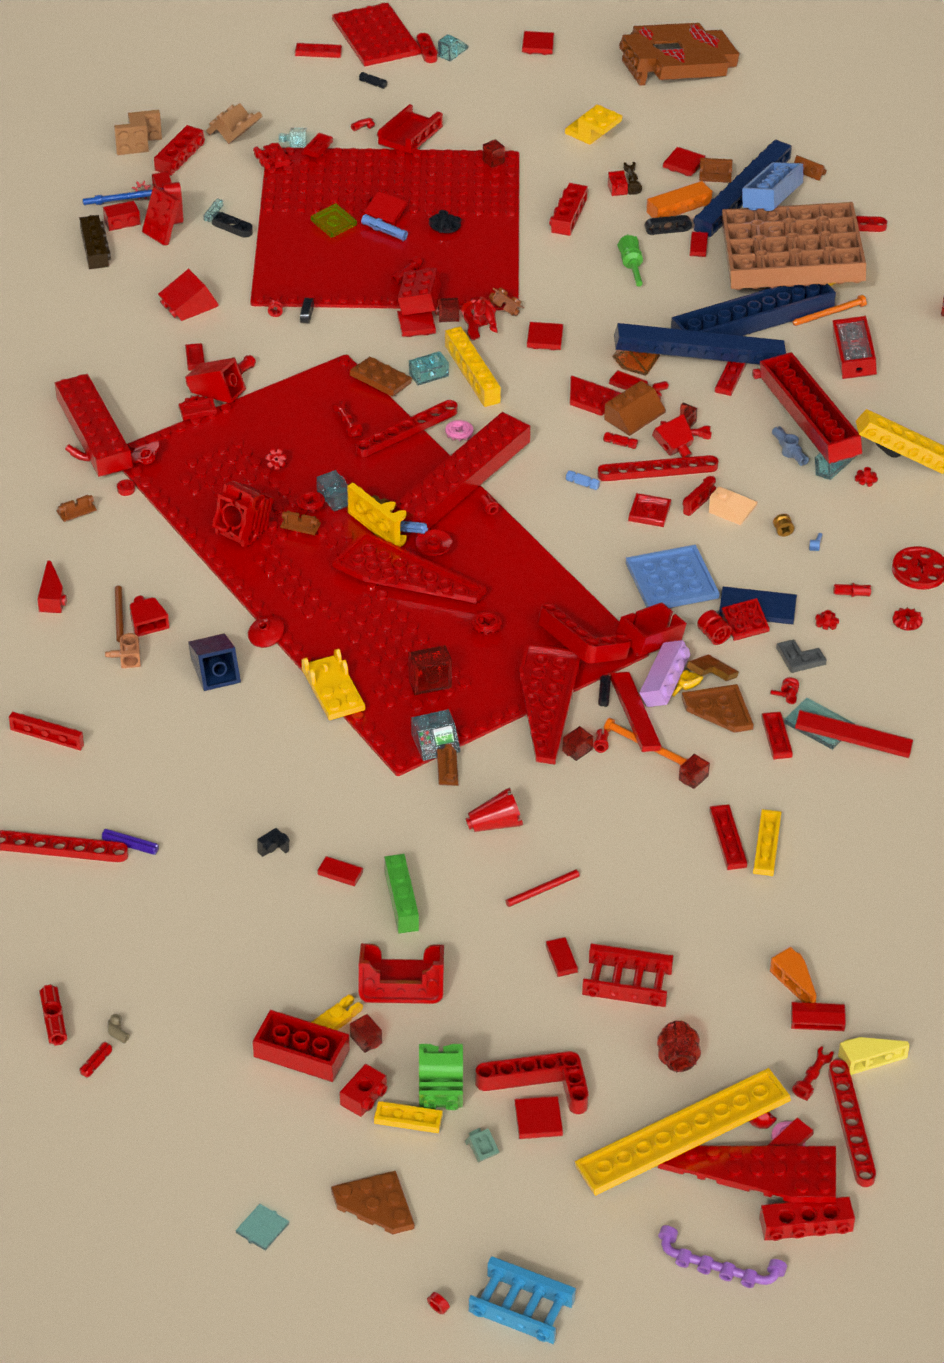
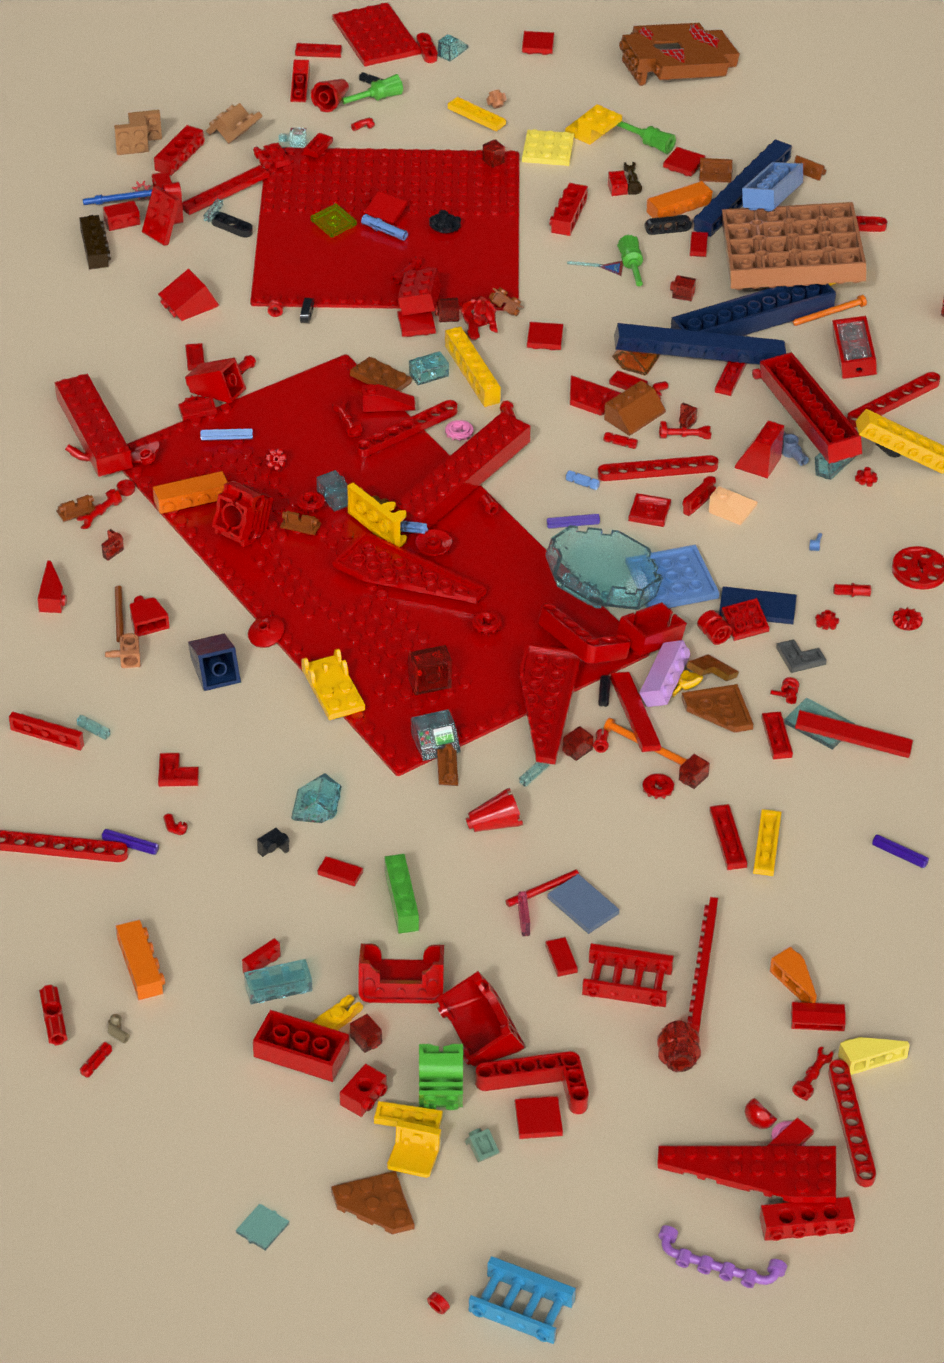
red panel [377,104,443,154] -> none
yellow plate [574,1068,791,1196] -> none
red torso [652,414,694,457] -> none
pearl gold wheel [773,514,794,537] -> none
none -> clear light blue axle [76,715,111,739]
none -> red piece [77,489,122,529]
none -> clear red bracket [101,529,124,561]
none -> orange brick [116,920,165,1000]
none -> orange brick [153,471,228,514]
none -> red tile [158,753,199,787]
none -> red arm [163,813,188,835]
none -> red tile [182,165,270,215]
none -> medium blue axle [200,429,253,440]
none -> red plate [242,938,280,978]
none -> clear light blue brick [244,959,312,1005]
none -> red slope [290,59,310,103]
none -> clear light blue slope [291,773,342,823]
none -> red cone [311,79,349,112]
none -> bright green piece [342,74,403,104]
none -> red slope [362,384,415,412]
none -> yellow bracket [387,1120,441,1178]
none -> red windscreen [436,971,526,1067]
none -> yellow plate [448,97,506,131]
none -> nougat gear [486,90,507,109]
none -> red pin [500,400,516,418]
none -> clear pink tile [518,891,530,936]
none -> clear light blue axle [519,762,549,787]
none -> light yellow plate [522,129,574,166]
none -> clear light blue windscreen [545,525,663,610]
none -> dark purple axle [546,514,600,529]
none -> sand blue tile [548,874,619,934]
none -> clear light blue piece [567,261,623,276]
none -> bright green piece [616,121,676,155]
none -> red gear [643,774,674,799]
none -> clear red brick [670,275,696,302]
none -> red plate [687,897,718,1039]
none -> red slope [735,420,785,479]
none -> red beam [847,372,940,428]
none -> dark purple axle [872,834,929,868]

